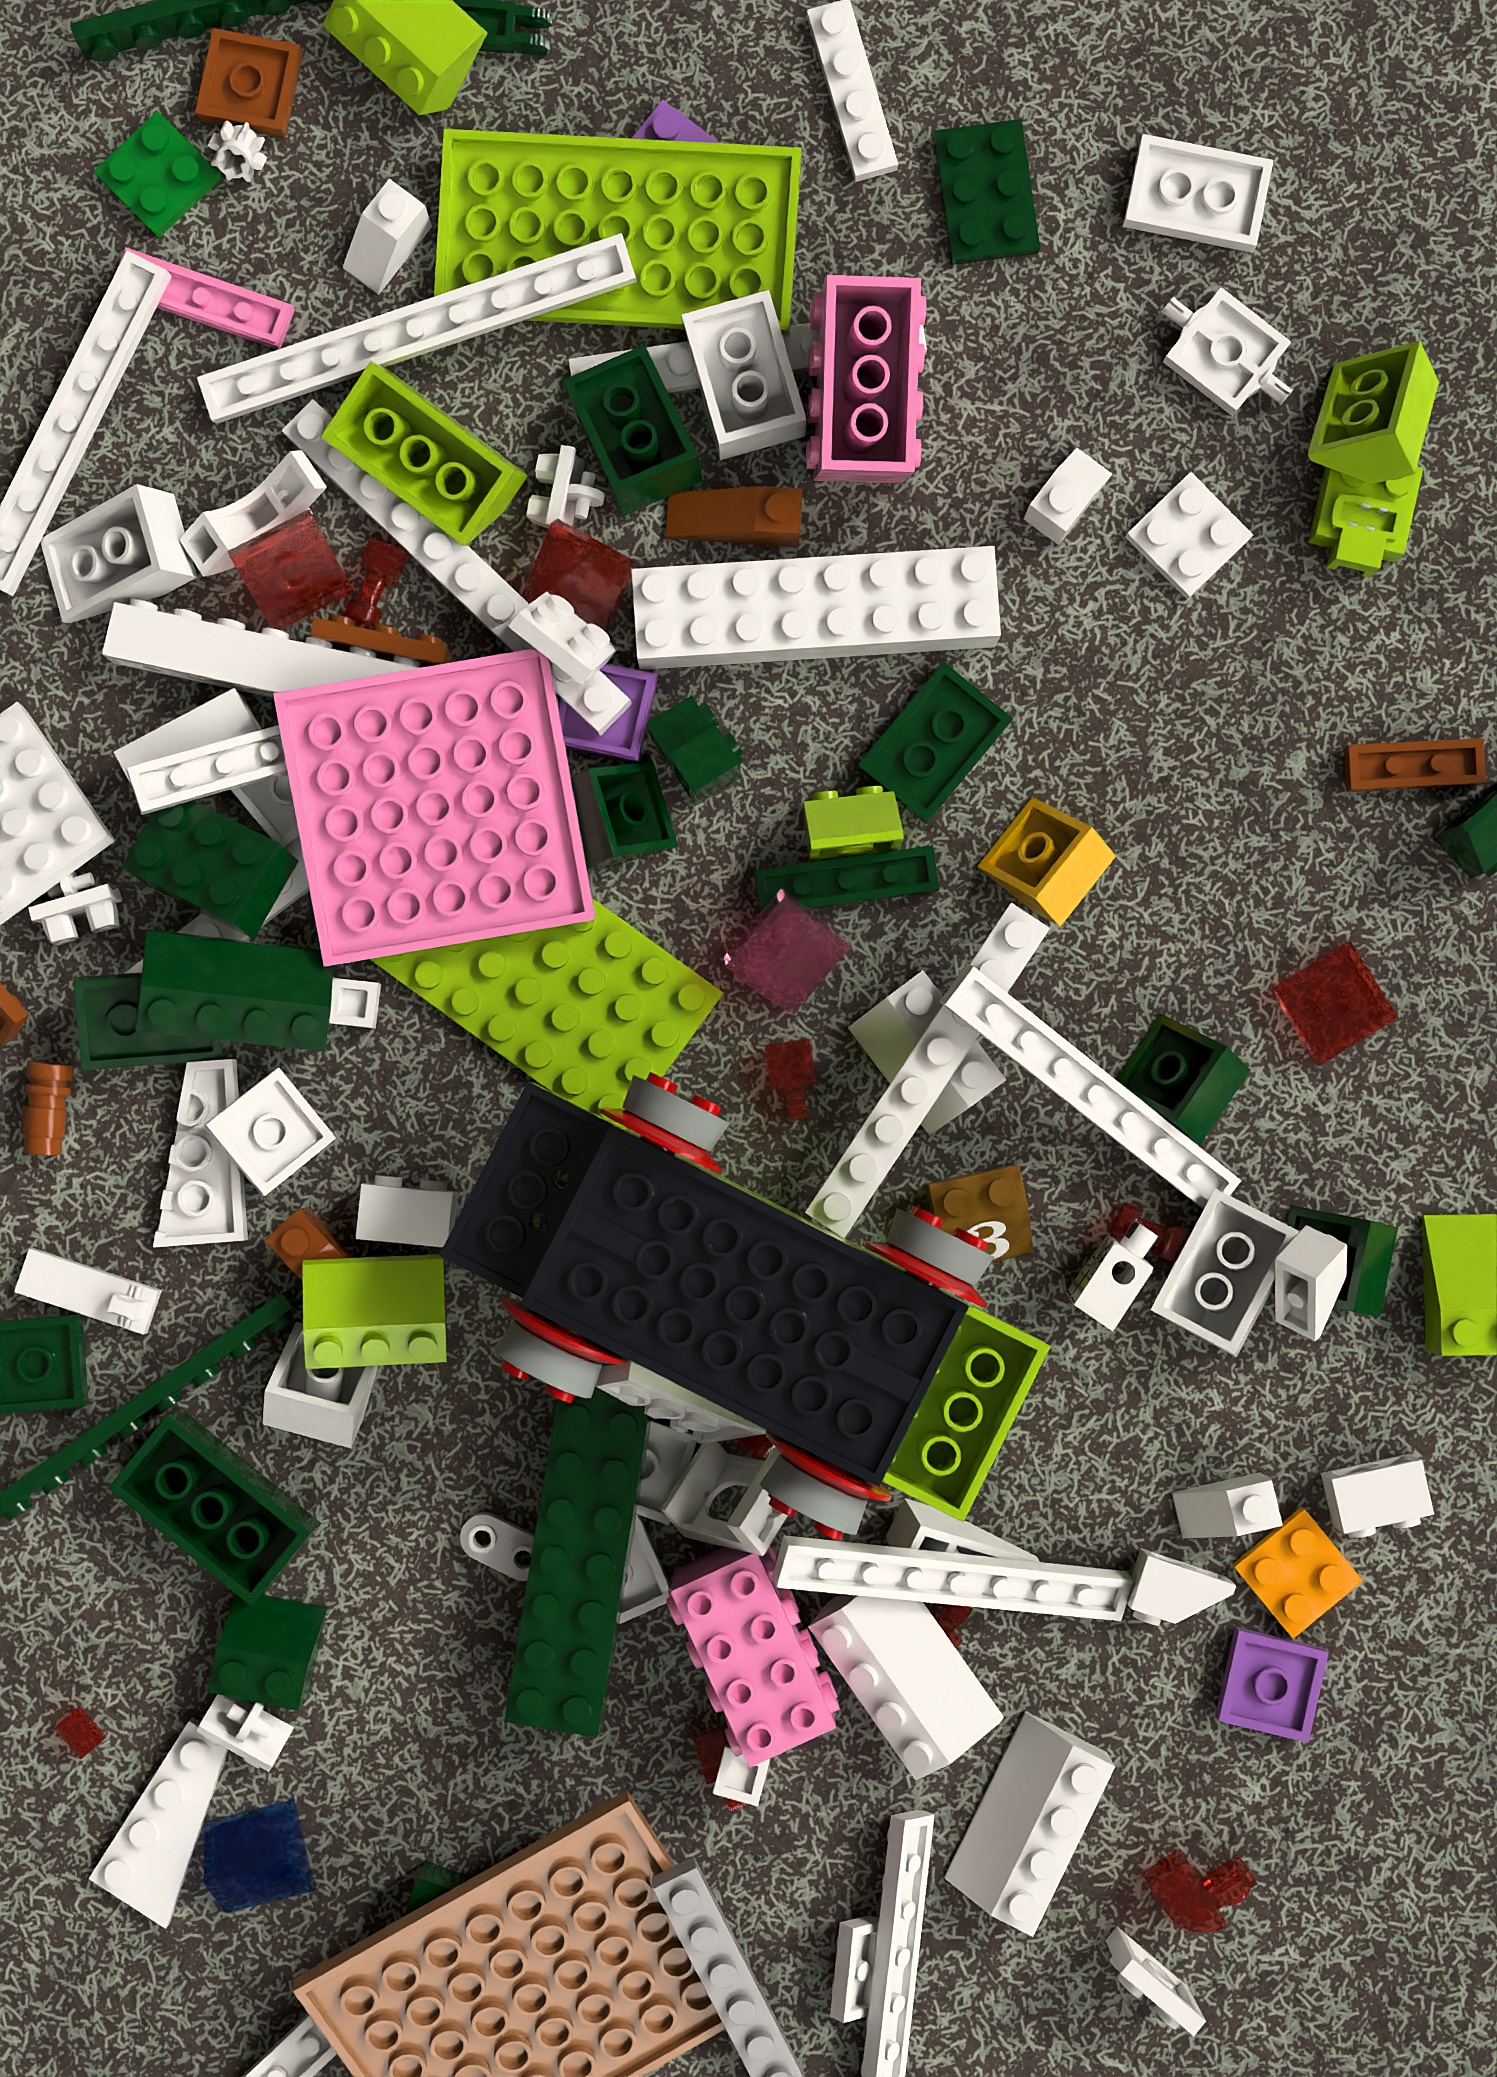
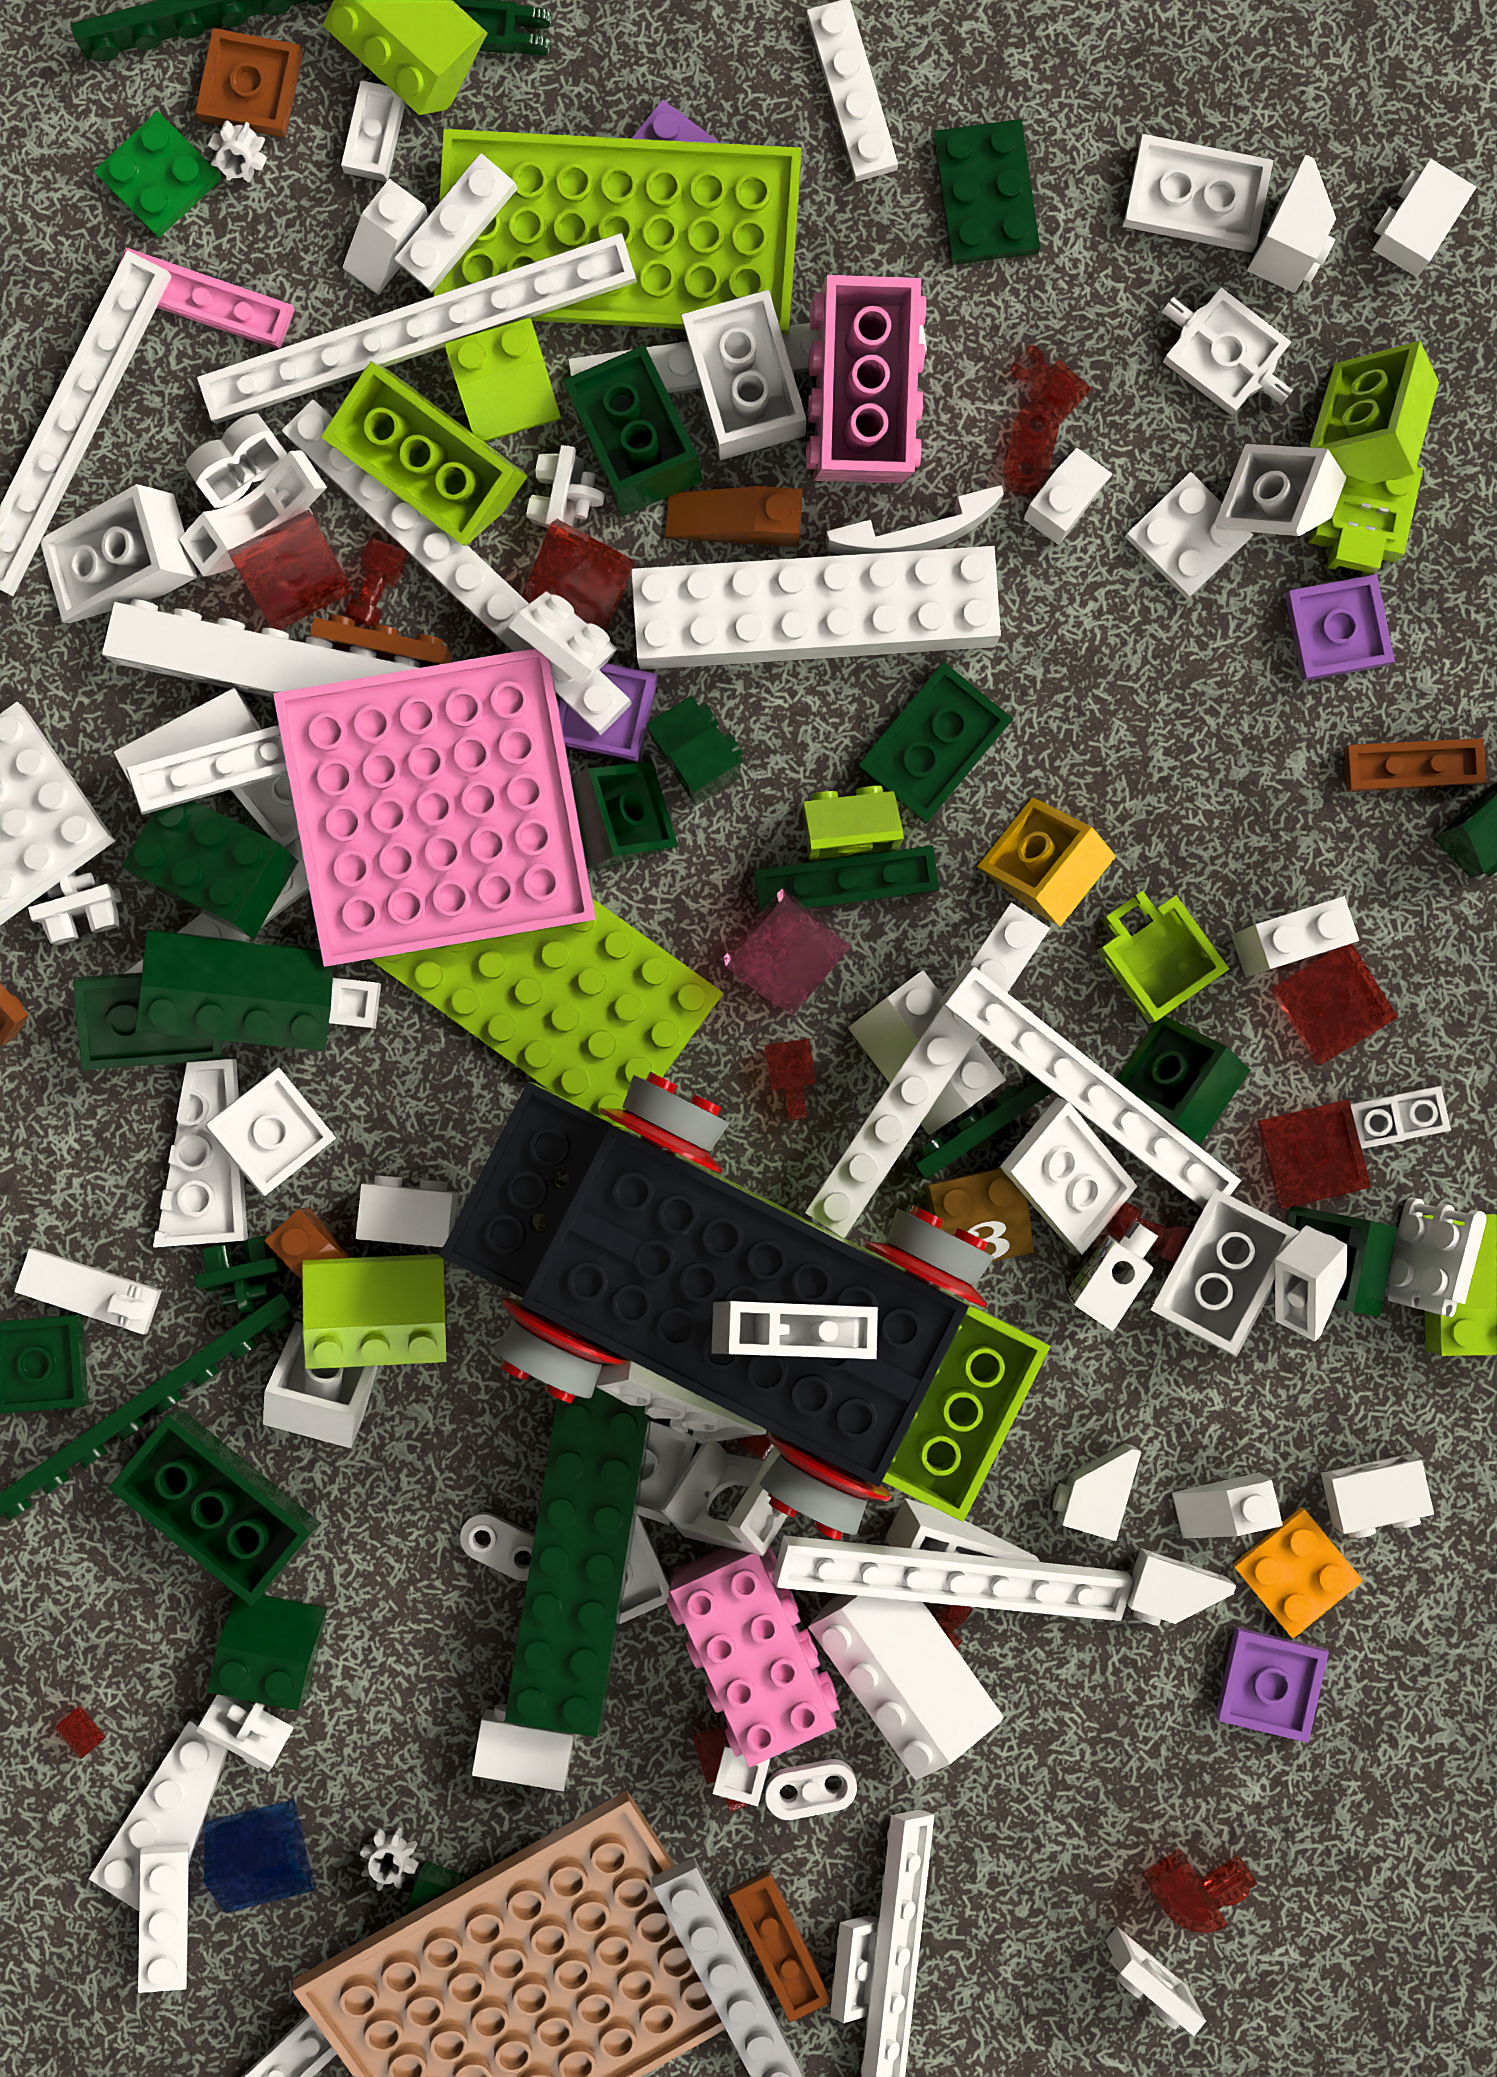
dark orange axle [20,1061,74,1156] -> none
white slope [944,1711,1115,1937] -> none
none -> white plate [138,1844,189,1993]
none -> white brick [185,413,287,508]
none -> dark green hips [194,1236,287,1316]
none -> white plate [341,80,406,182]
none -> white gear [360,1828,418,1891]
none -> white plate [394,153,518,293]
none -> lime slope [444,317,561,442]
none -> white brick [472,1704,575,1791]
none -> white slope [712,1301,878,1359]
none -> dark orange plate [729,1869,831,2023]
none -> white plate [765,1759,857,1820]
none -> white slope [825,485,1004,555]
none -> dark green plate [913,1073,1053,1179]
none -> white plate [1000,1097,1137,1255]
none -> clear red plate [1002,404,1059,495]
none -> clear red plate [1010,344,1092,425]
none -> white slope [1053,1443,1141,1541]
none -> lime piece [1096,891,1229,1024]
none -> white slope [1214,444,1347,536]
none -> white brick [1231,896,1359,977]
none -> white slope [1247,155,1336,293]
none -> clear red plate [1257,1099,1371,1209]
none -> medium lavender plate [1285,574,1395,682]
none -> white slope [1350,1086,1451,1149]
none -> white brick [1372,159,1476,277]
none -> white plate [1387,1197,1486,1317]

